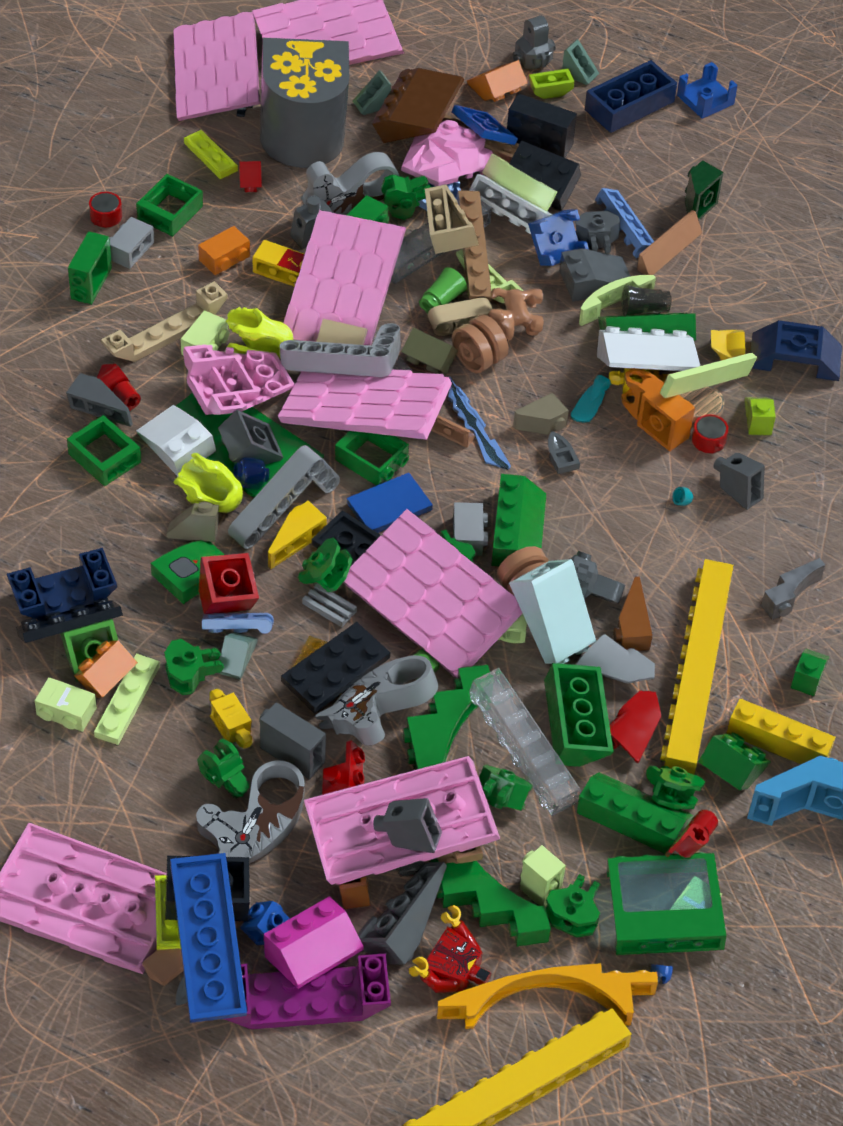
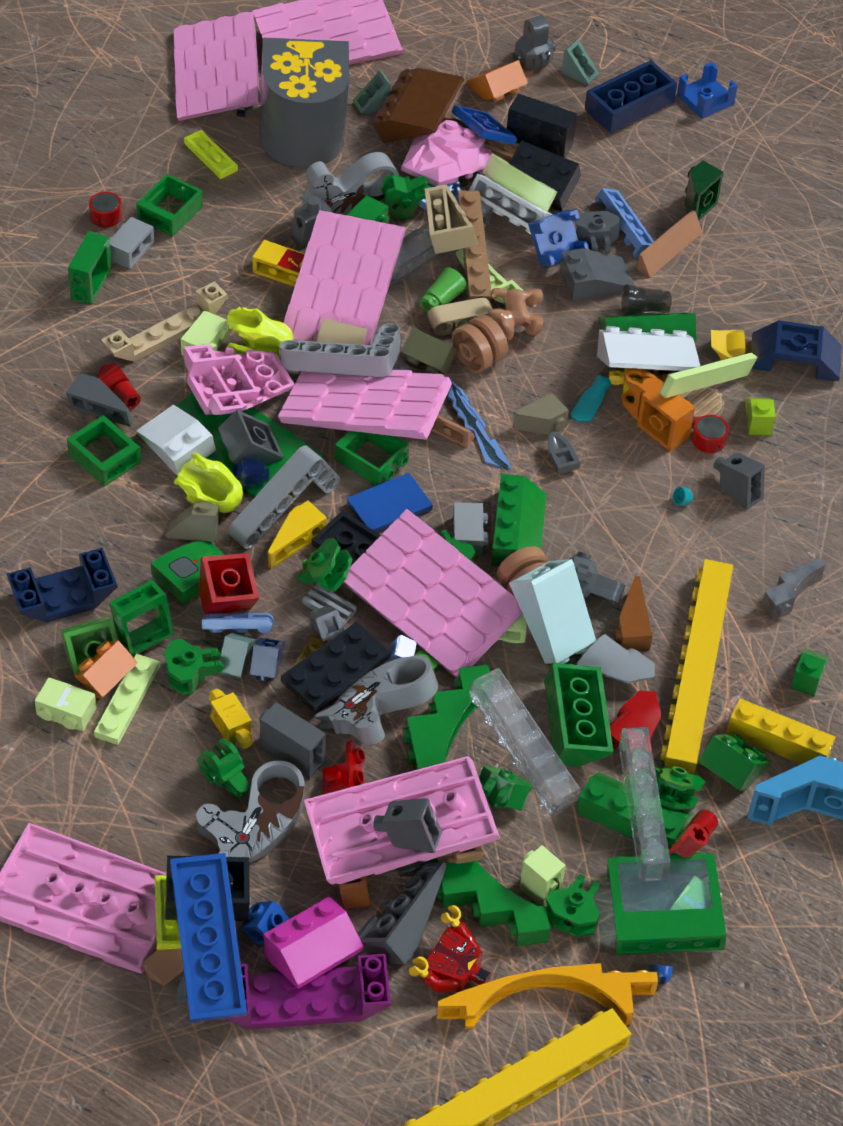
black plate [16,598,123,643] -> none
orange brick [198,226,250,275] -> none
red slope [239,161,262,192] -> none
lime slope [529,69,575,99] -> none
yellowish green slope [579,275,656,326] -> none
none -> green window [109,580,174,657]
none -> slope [250,637,286,681]
none -> flat silver brick [310,606,344,642]
none -> slope [385,635,416,663]
none -> clear brick [619,727,671,881]

